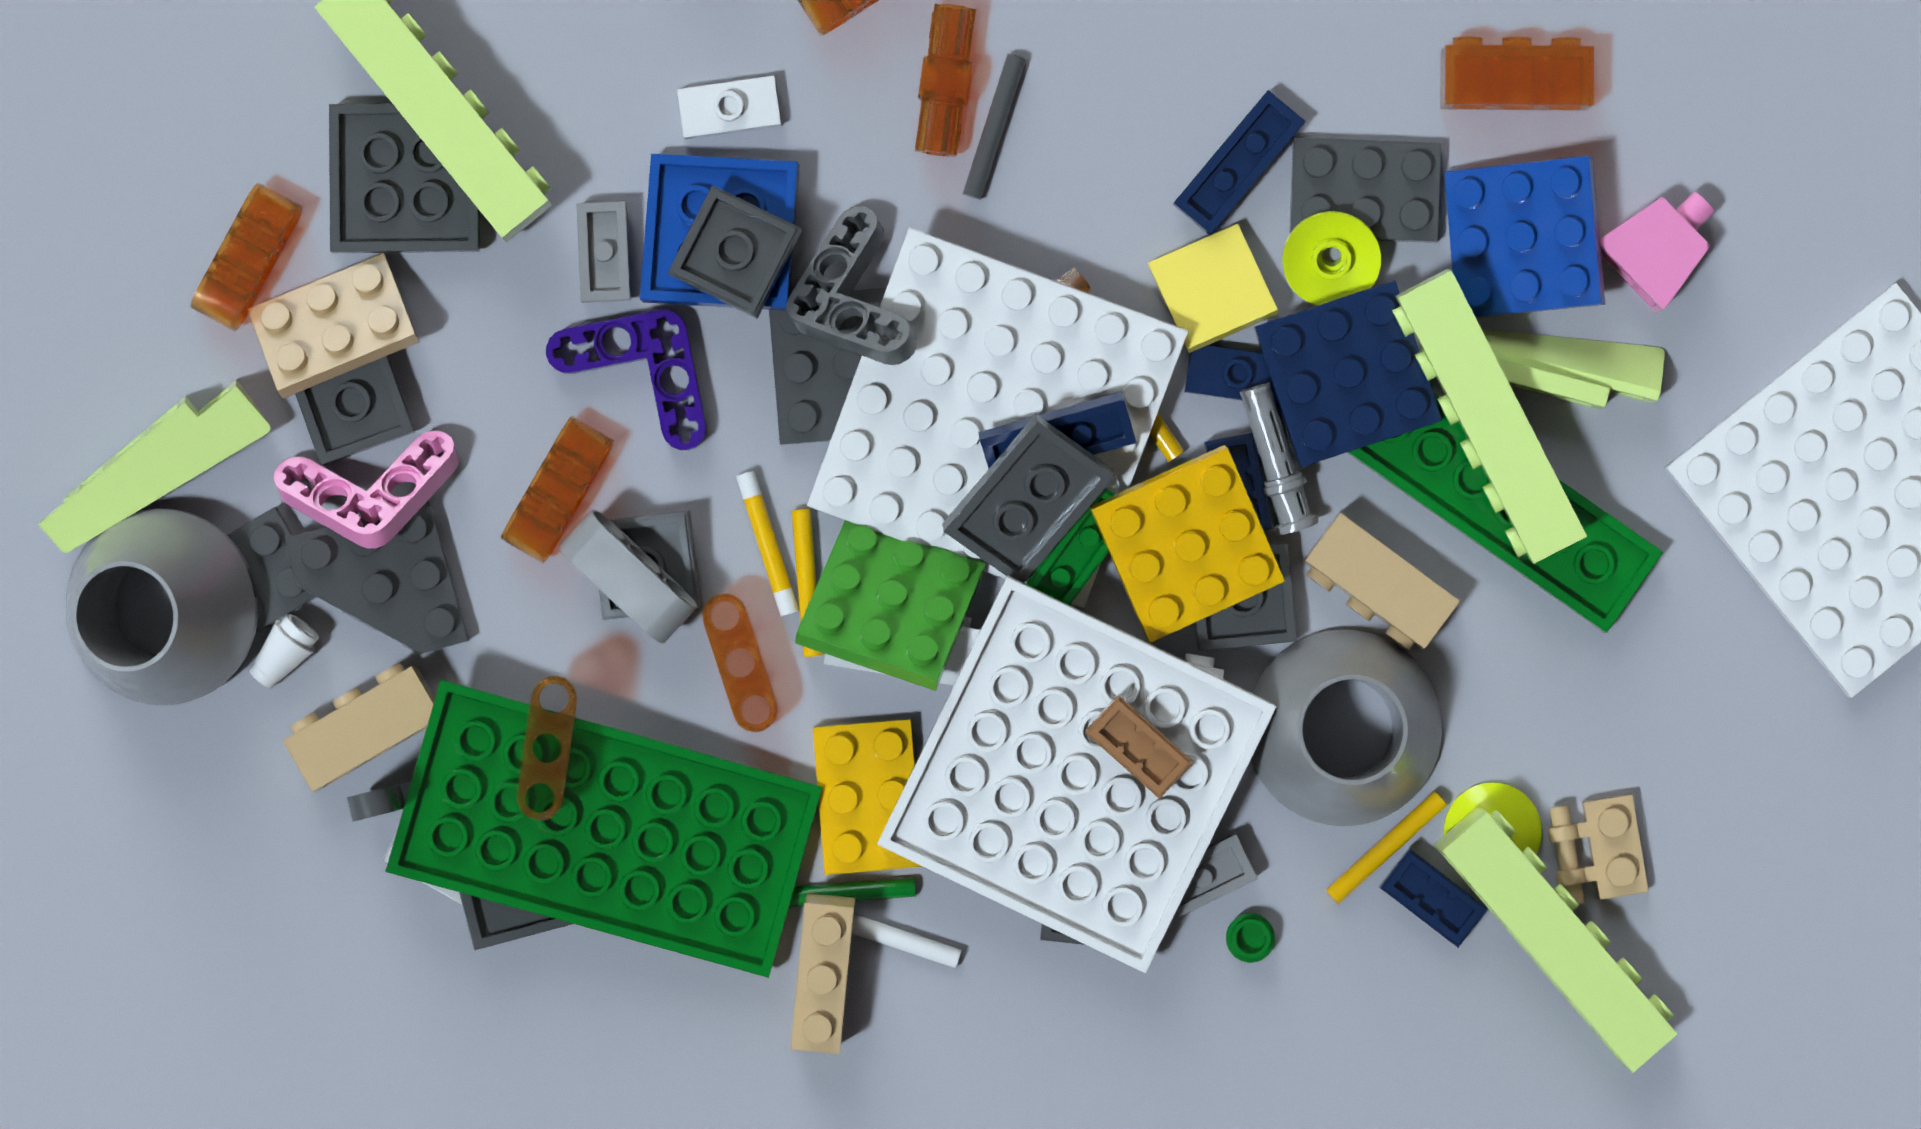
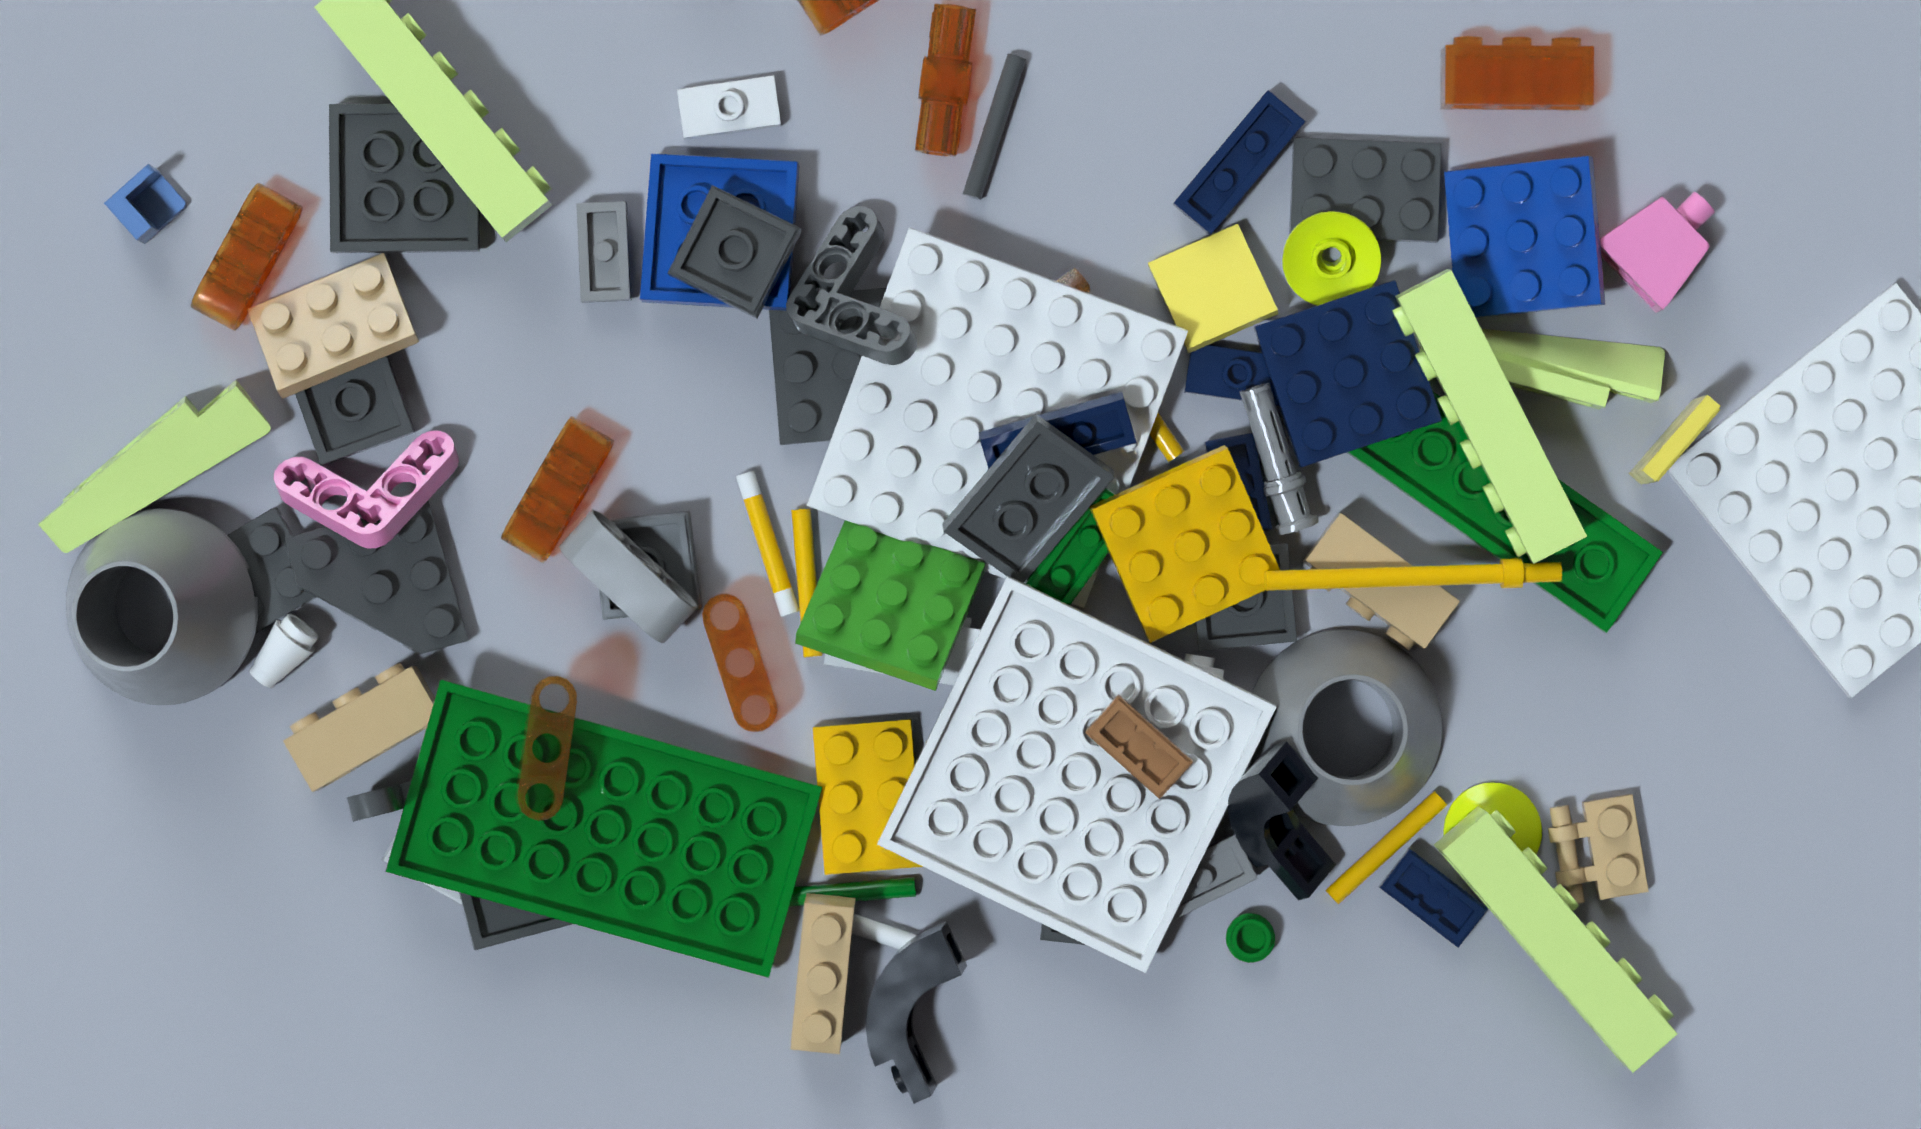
dark purple beam [546,310,707,451] -> none
none -> medium blue panel [104,164,187,244]
none -> black arch [866,921,967,1104]
none -> black arch [1228,741,1336,901]
none -> yellow bar [1264,558,1562,591]
none -> light yellow tile [1628,395,1720,485]

